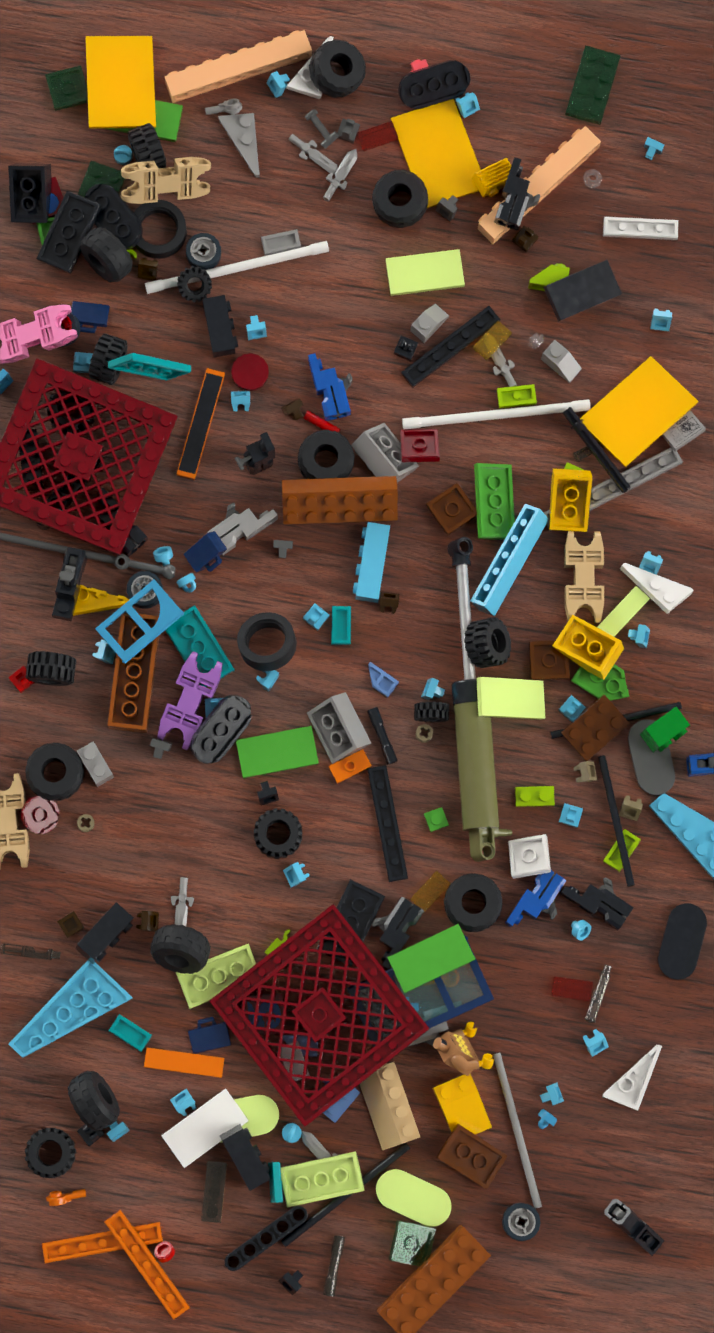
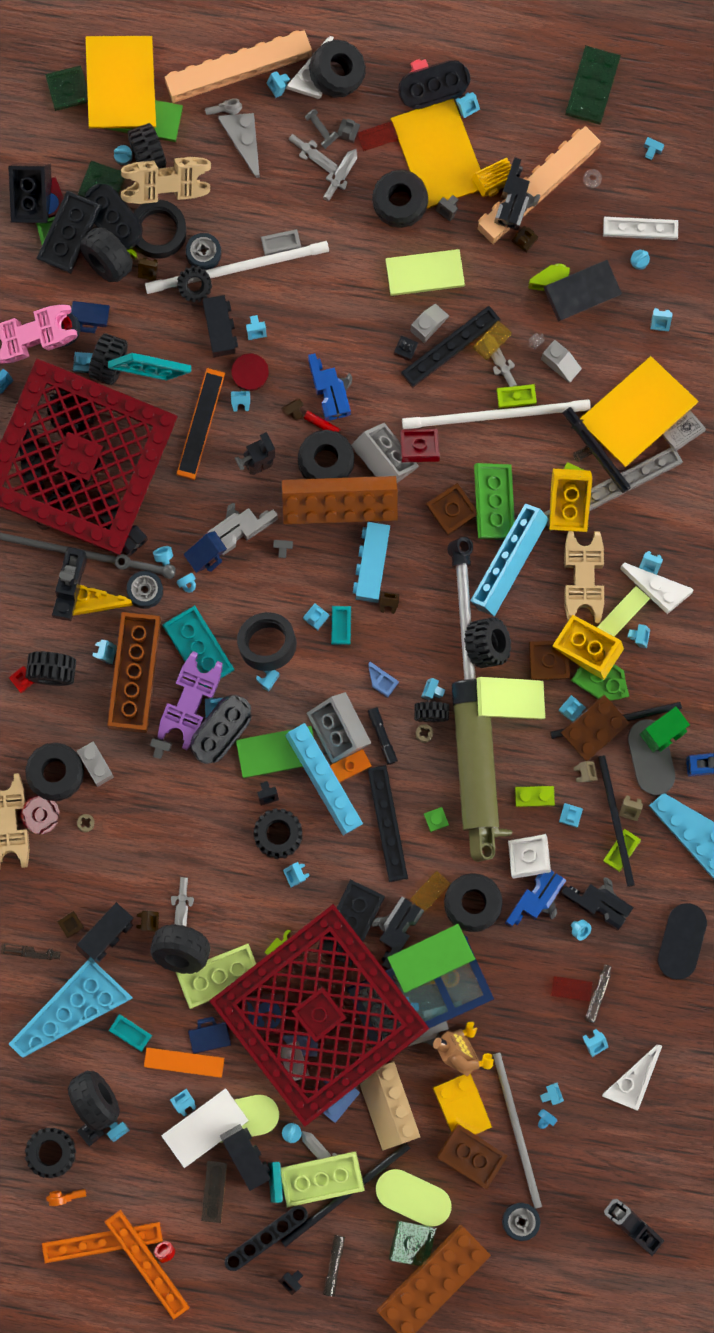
dark azure window [95,579,184,664] -> none
none -> medium azure brick [285,723,363,836]
none -> medium azure tile [630,250,650,270]

